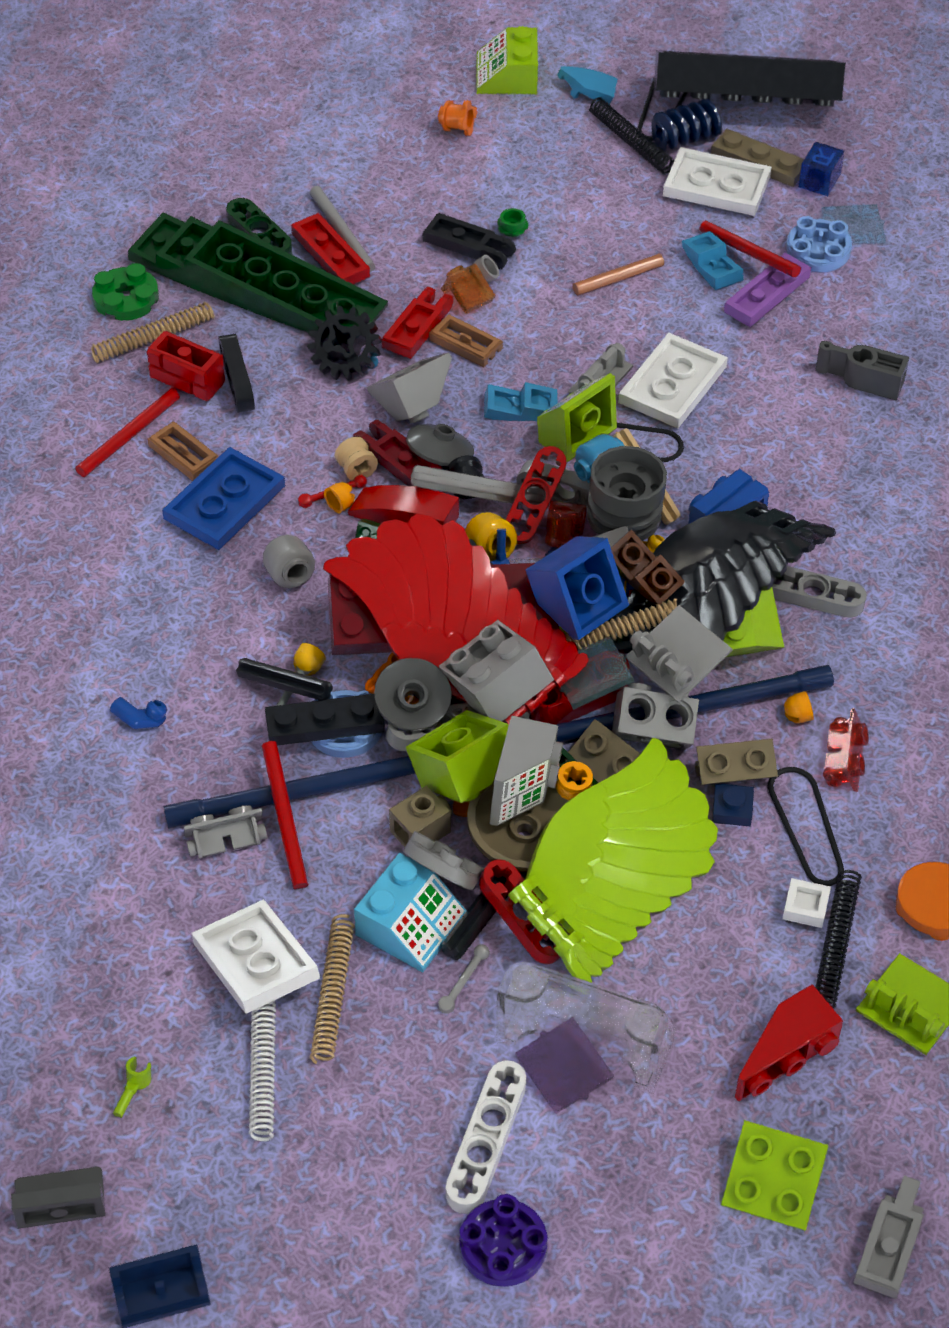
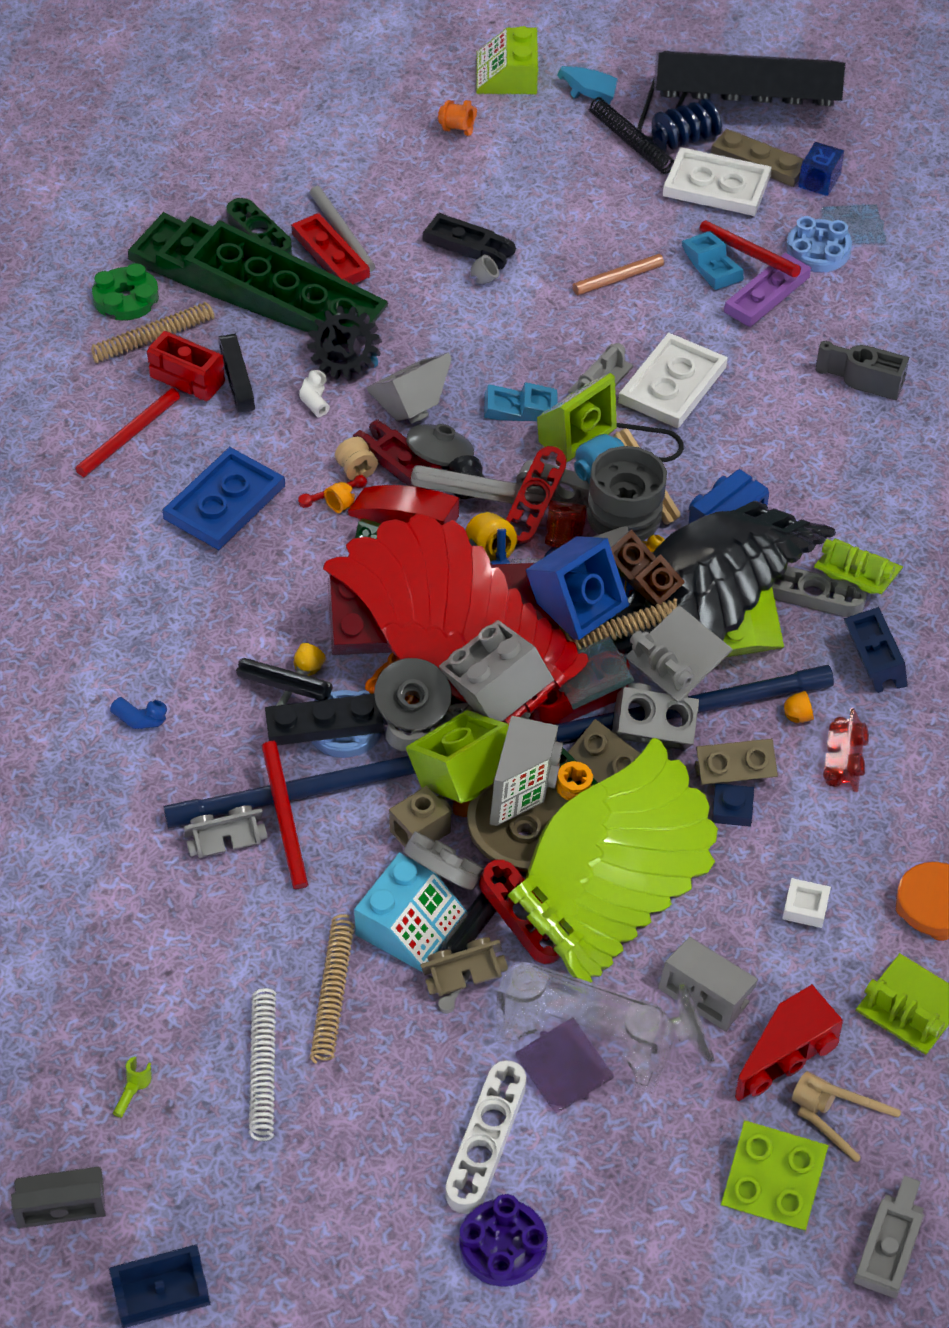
medium nougat tile [147,421,219,481] -> none
white plate [191,899,320,1014] -> none
light grey head [263,535,315,589] -> none
red hinge [382,287,454,359] -> none
medium nougat tile [429,314,503,368] -> none
clear orange bracket [441,263,496,314] -> none
green plate [497,208,529,237] -> none
black piece [768,767,844,886] -> none
black piece [815,870,862,1008] -> none
none -> white arm [299,370,330,417]
none -> dark tan hinge [420,937,509,997]
none -> light grey hinge [658,936,758,1032]
none -> clear dish [671,982,715,1063]
none -> tan plant [792,1071,901,1162]
none -> lime hinge [814,538,903,595]
none -> dark blue hinge [844,607,908,693]

